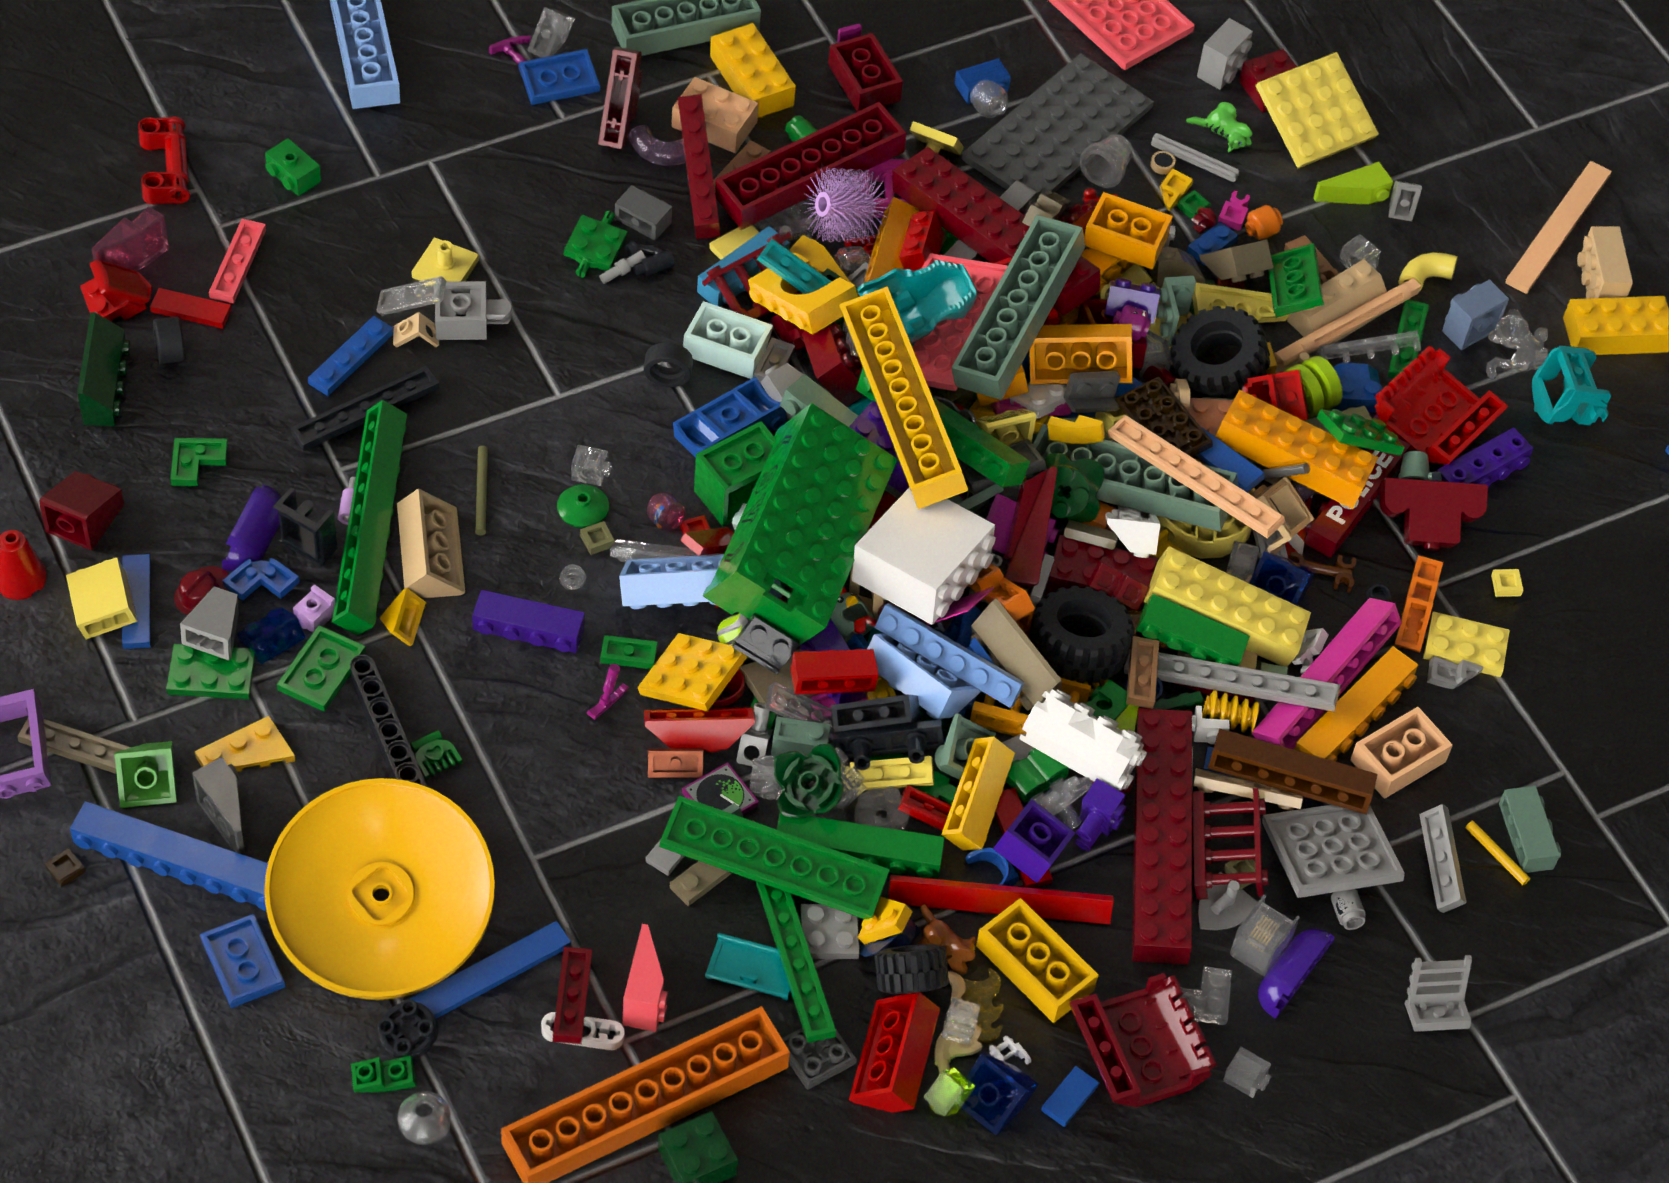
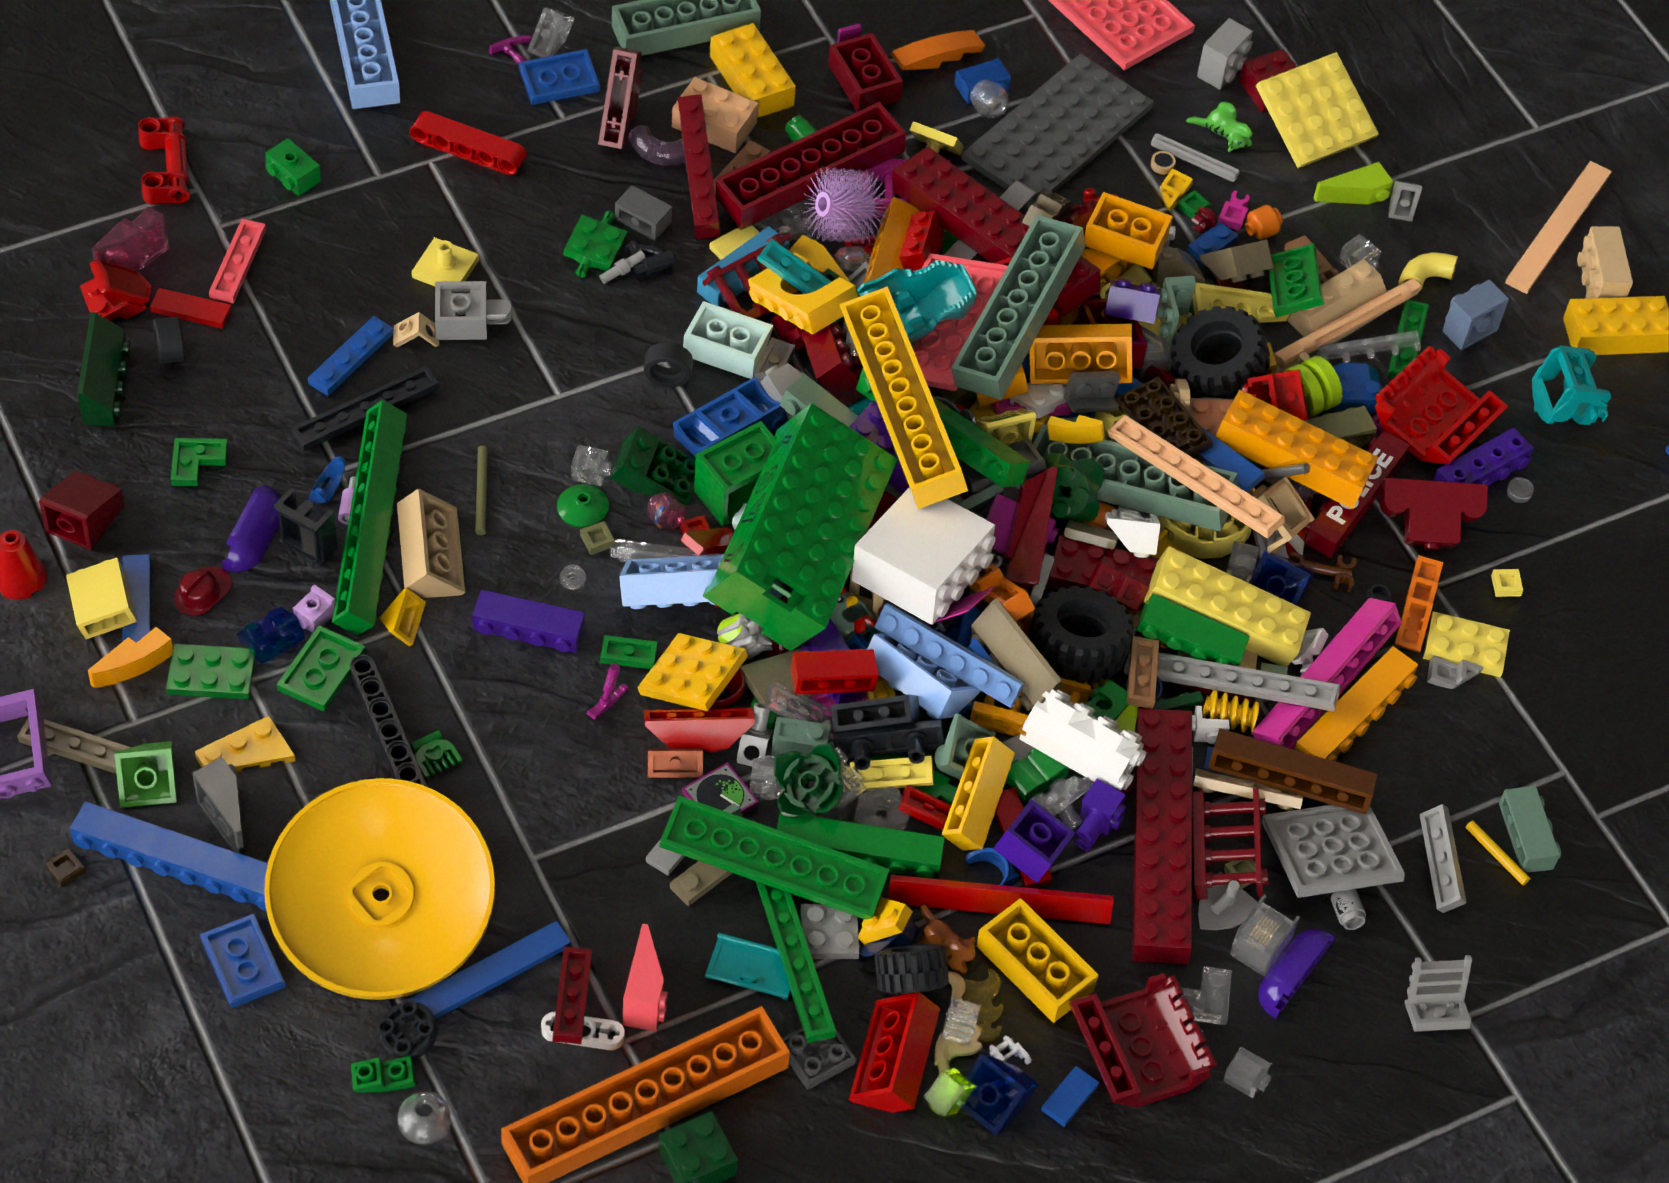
light grey slope [180,586,239,660] -> none
blue plate [223,558,300,601] -> none
clear tile [376,276,447,316] -> none
plate [732,613,800,675] -> none
clear piece [1080,134,1133,188] -> none
magenta head [1112,305,1151,341] -> none
green plate [1316,409,1405,456] -> none
light nougat brick [1350,707,1453,799] -> none
sand green piece [1397,451,1442,481] -> none
clear animal [1486,309,1548,380] -> none
none -> light orange slope [88,627,173,688]
none -> blue helmet [308,456,346,504]
none -> red beam [409,111,527,175]
none -> dark green slope [609,426,696,505]
none -> orange slope [891,30,985,70]
none -> clear tile [1507,477,1534,503]

